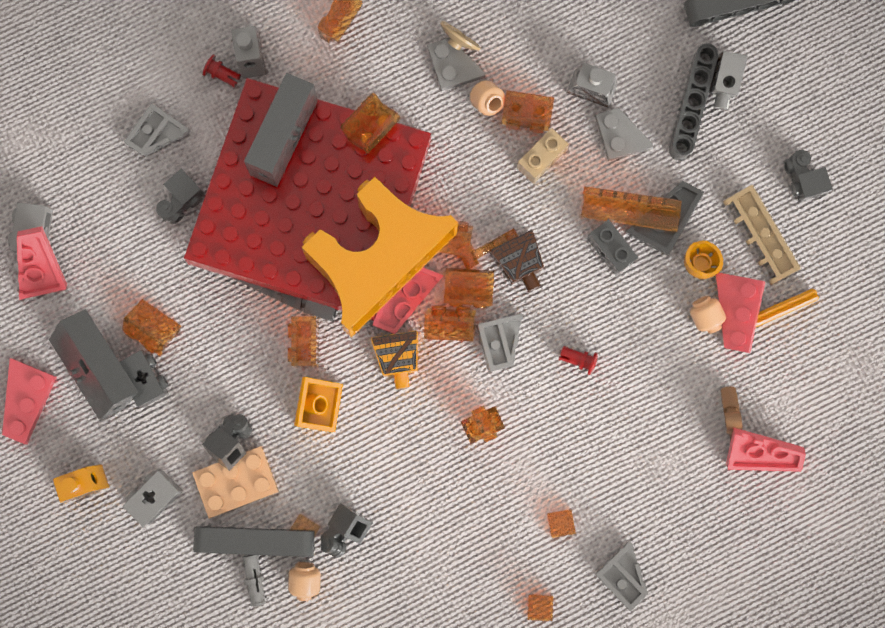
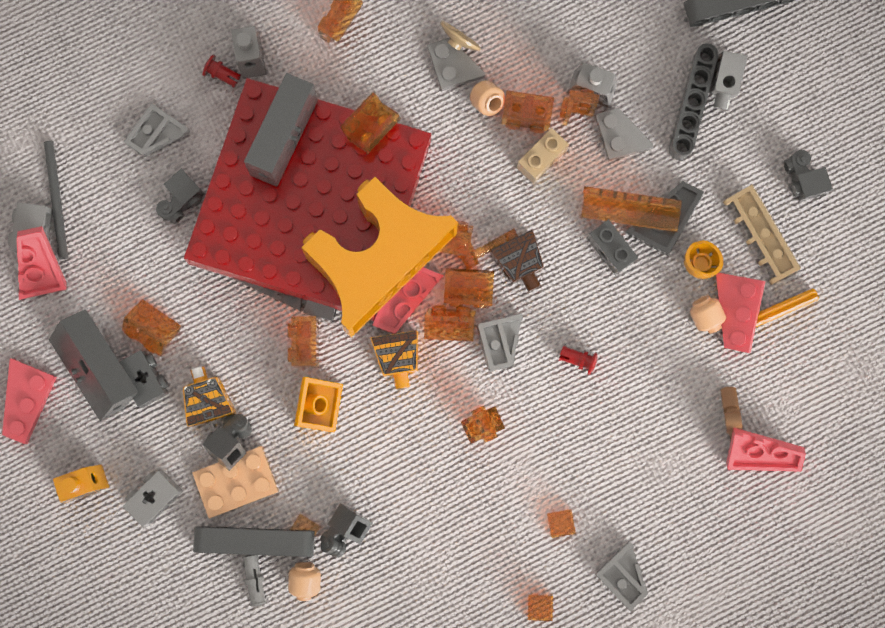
none -> dark grey piece [44,141,69,259]
none -> torso [183,366,236,427]
none -> clear orange bracket [559,89,599,126]

